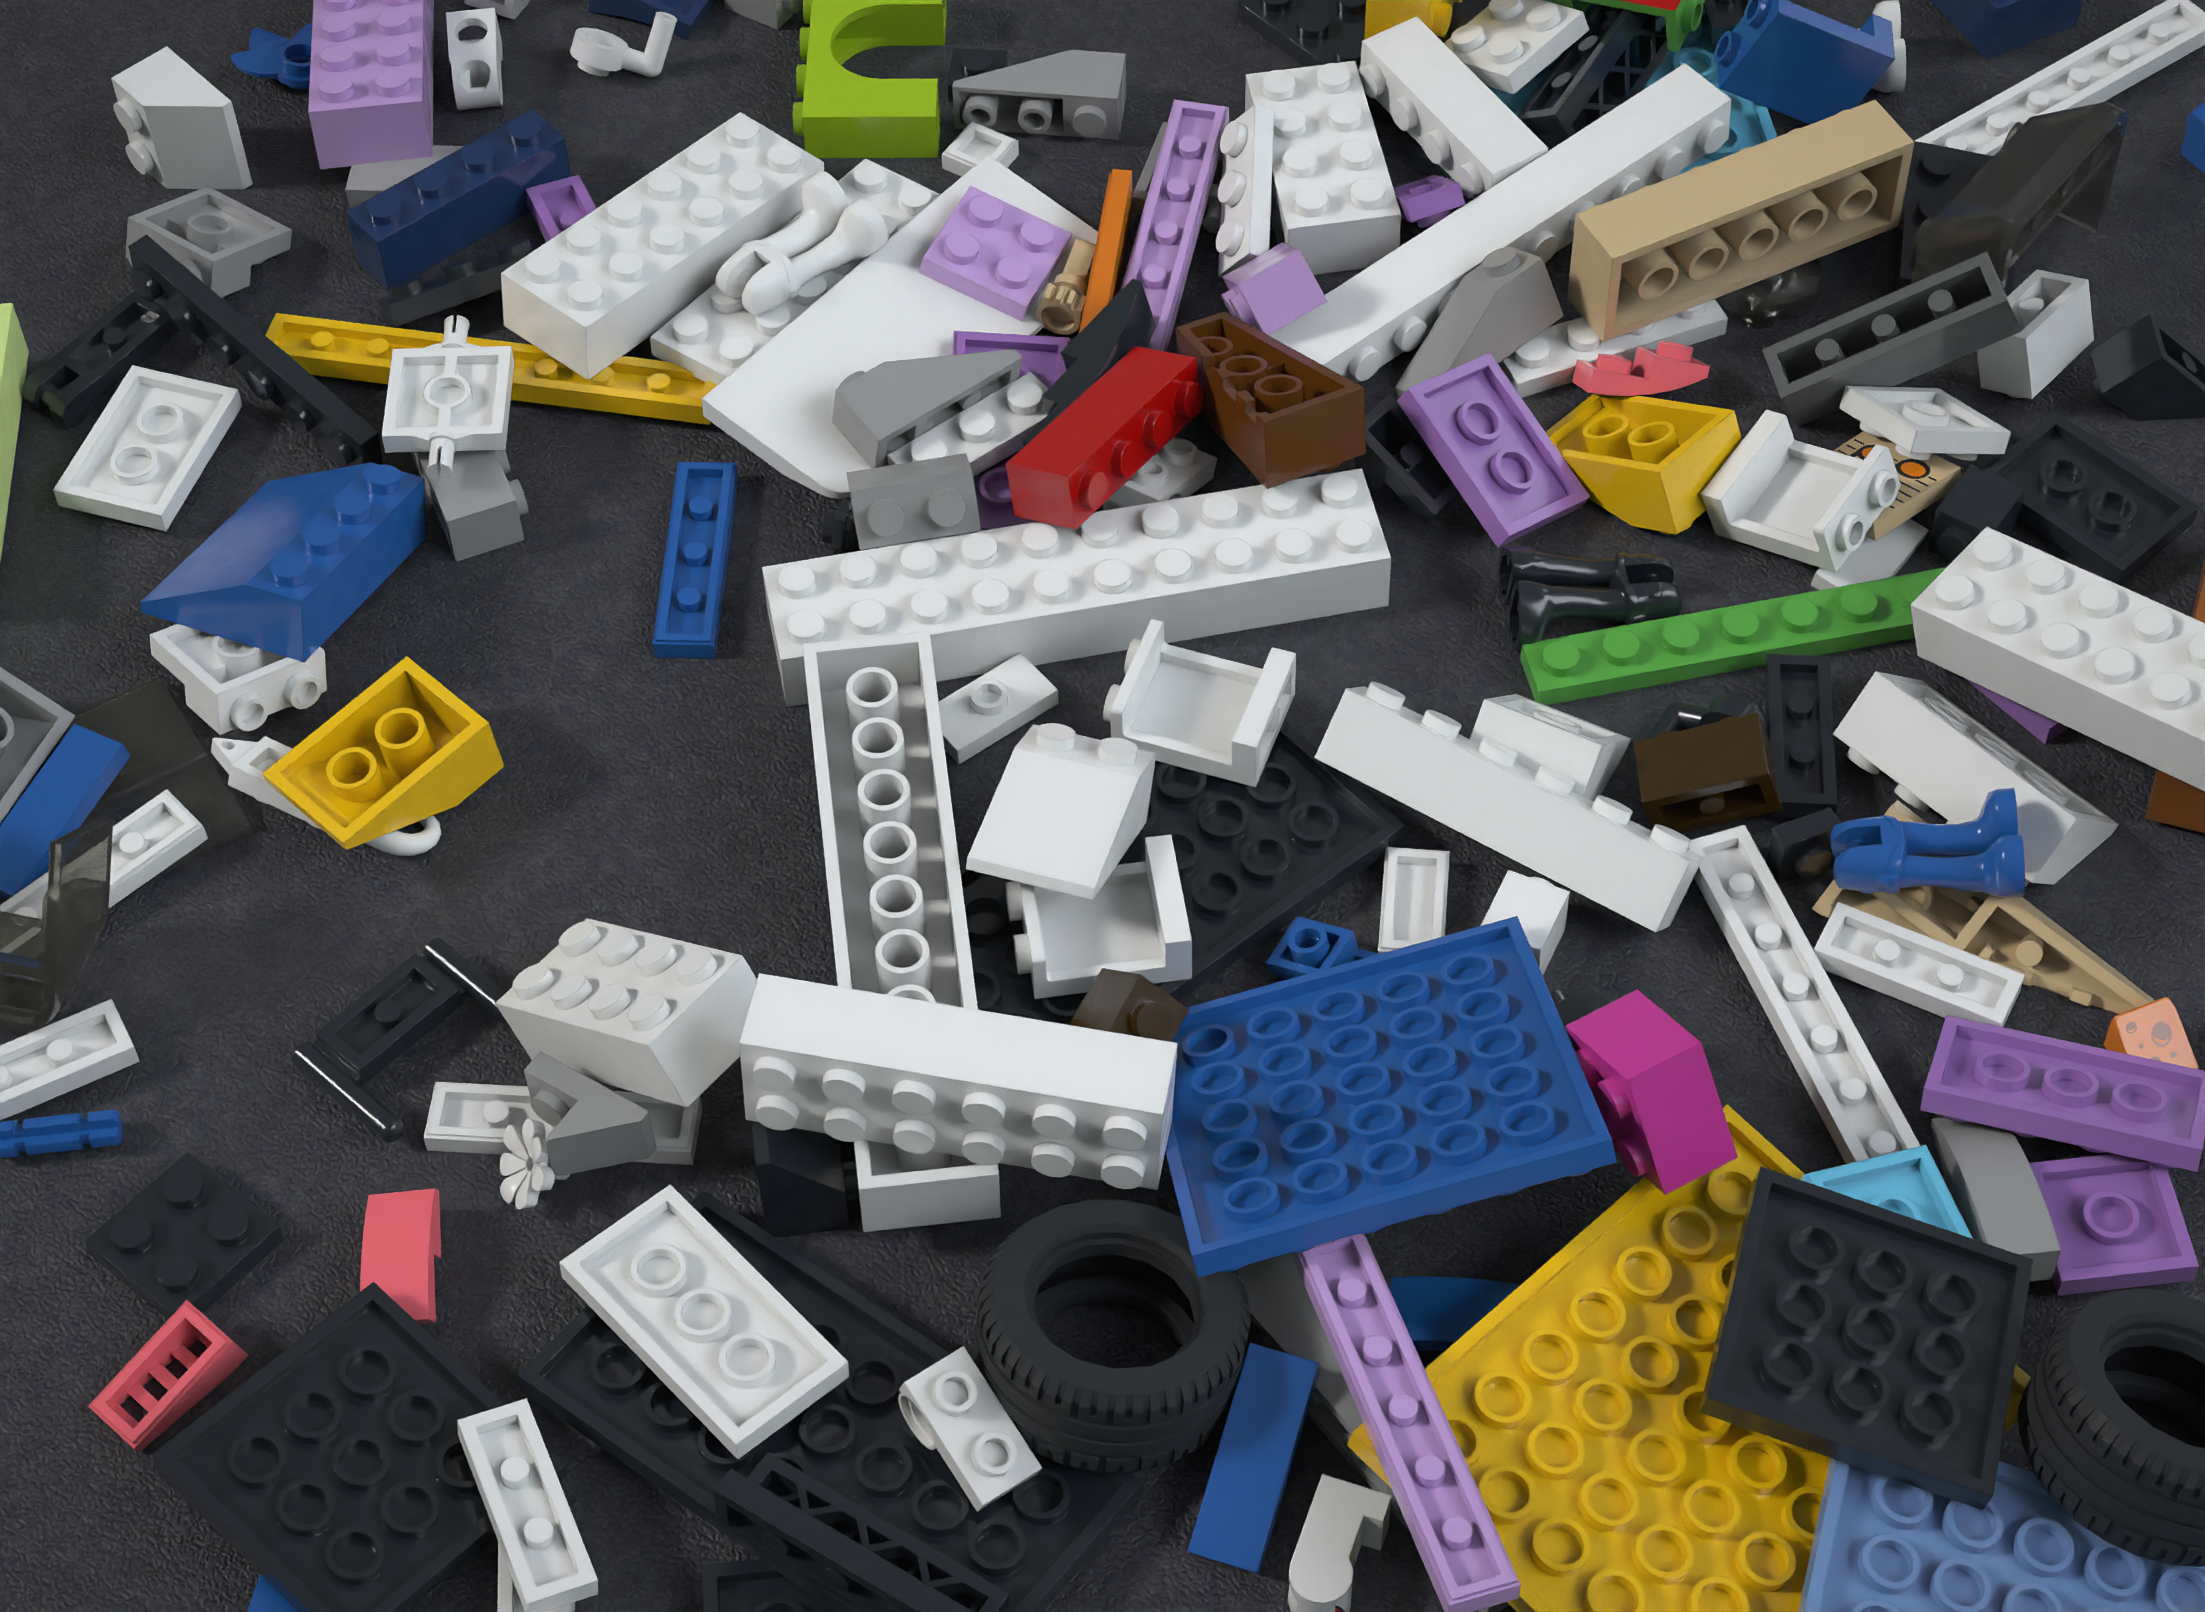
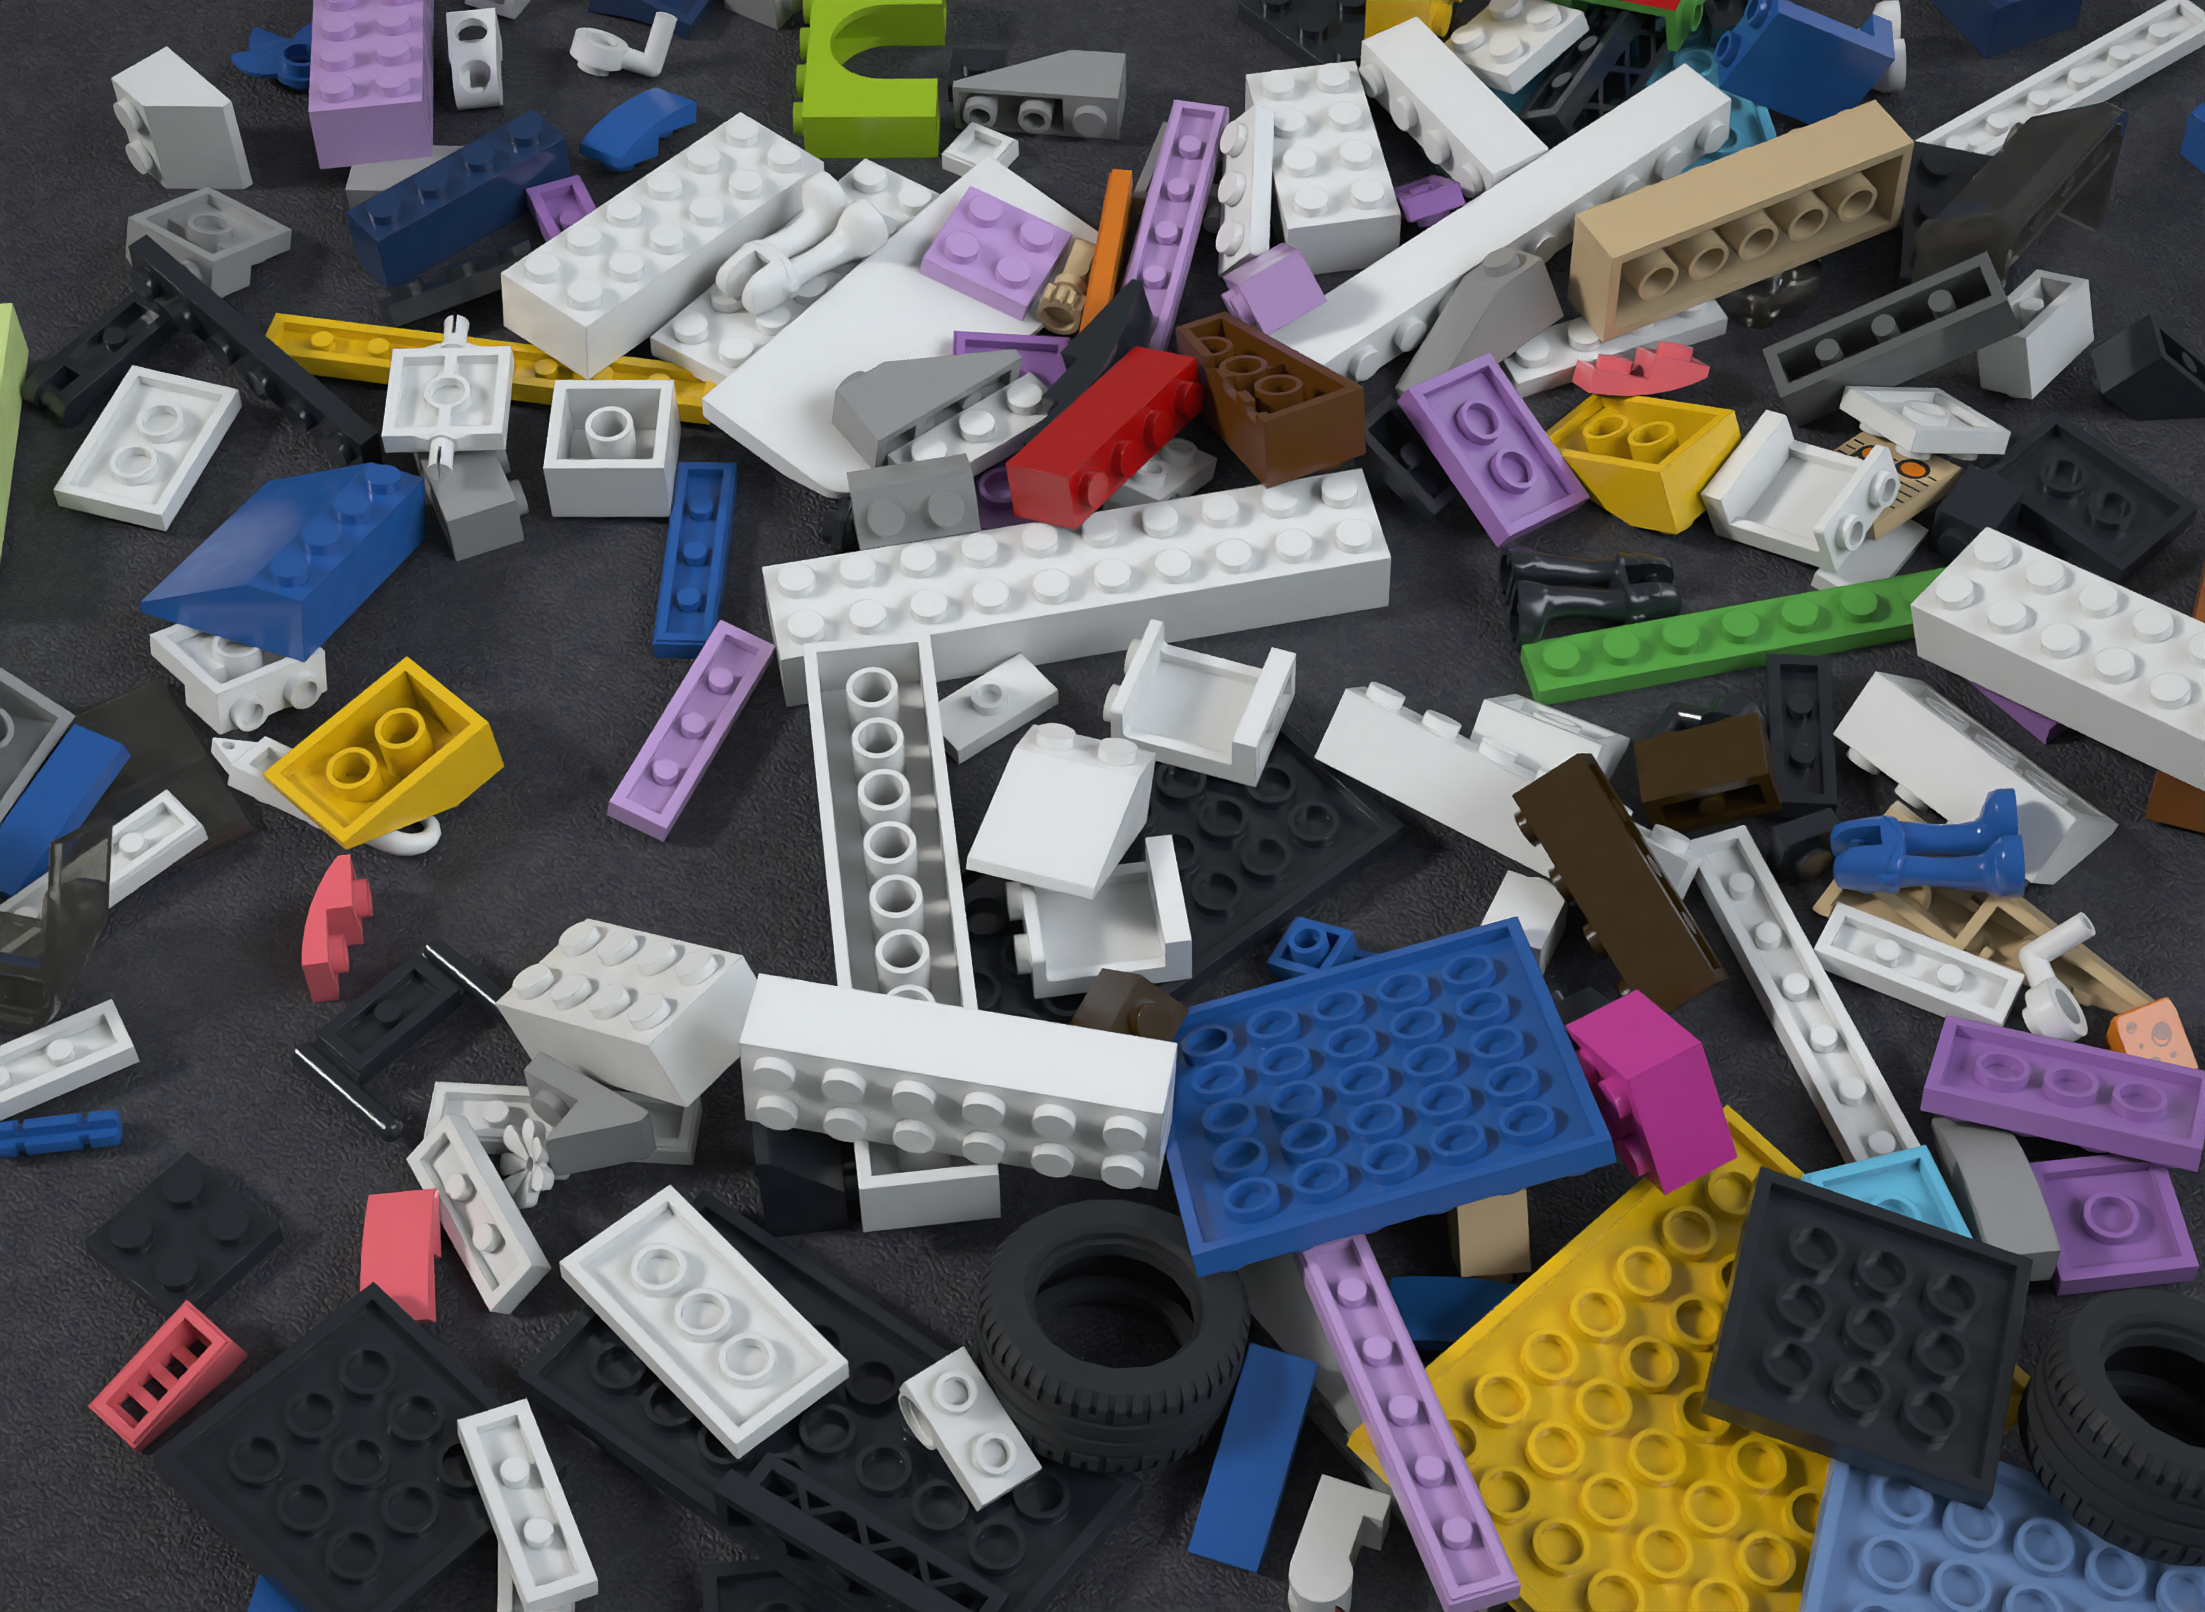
white tile [1378,847,1450,954] -> none
none -> coral slope [302,854,373,1003]
none -> white plate [406,1113,551,1314]
none -> white brick [543,380,681,517]
none -> blue slope [579,87,697,171]
none -> lavender plate [607,620,776,842]
none -> tan slope [1445,1188,1531,1283]
none -> dark brown brick [1512,753,1730,1015]
none -> white plate [2019,912,2095,1042]

